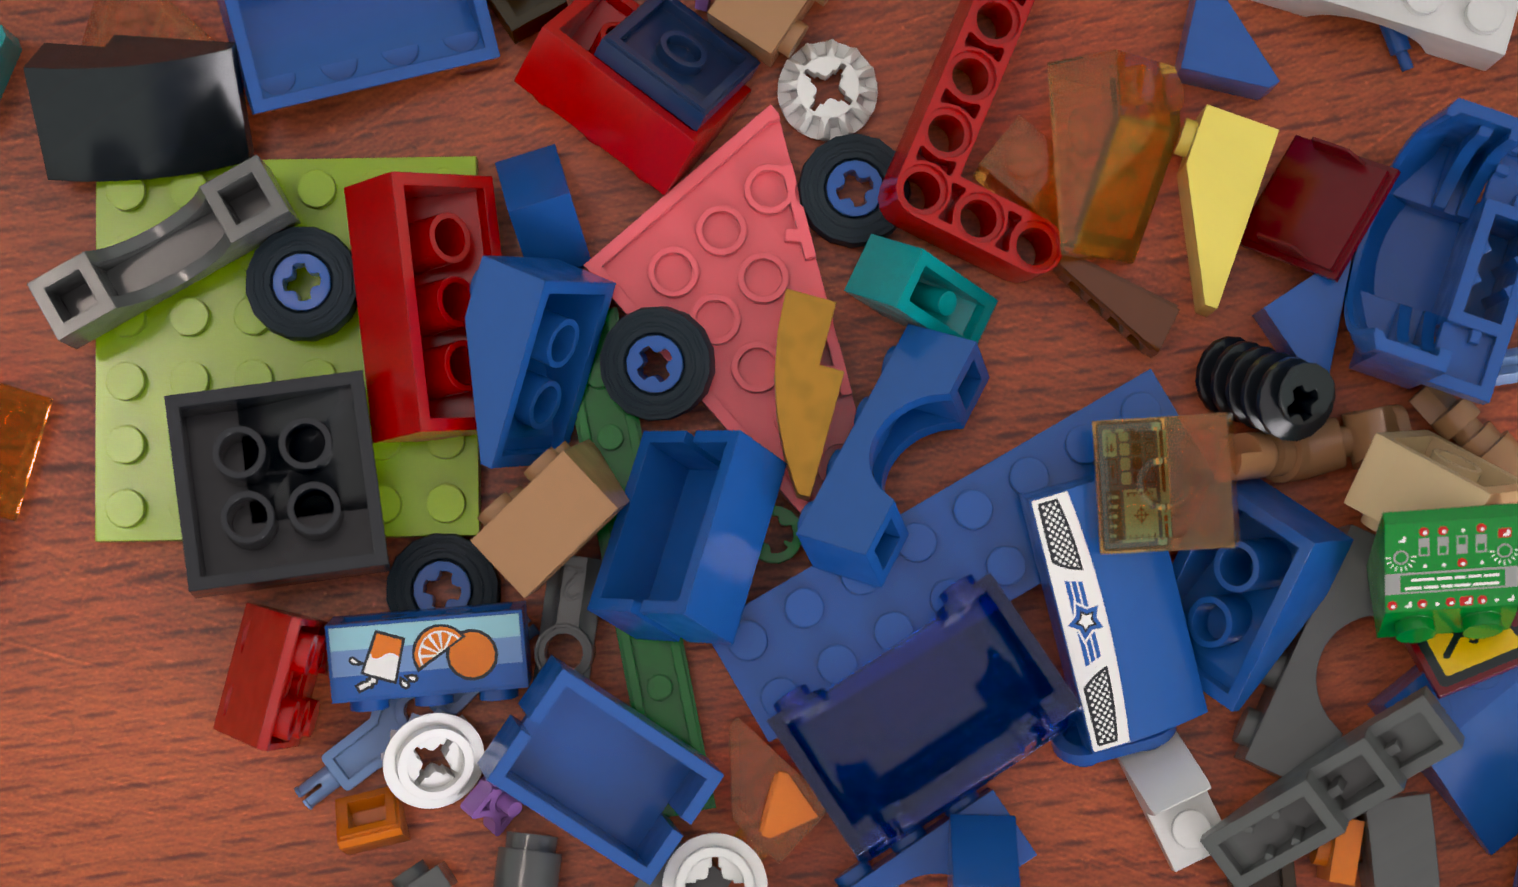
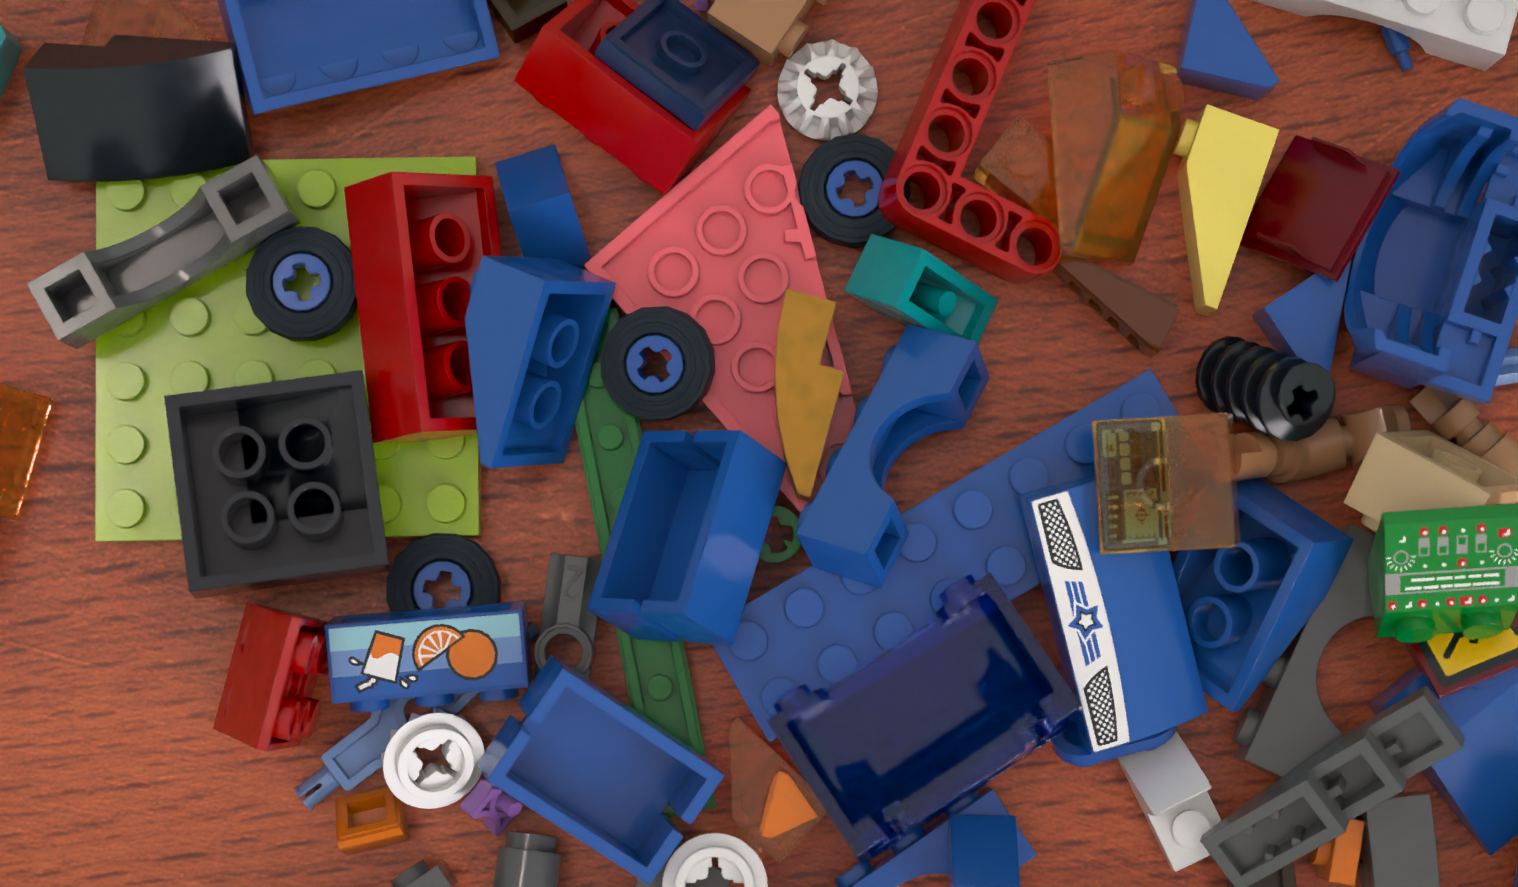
medium nougat slope [470,439,630,598] -> none

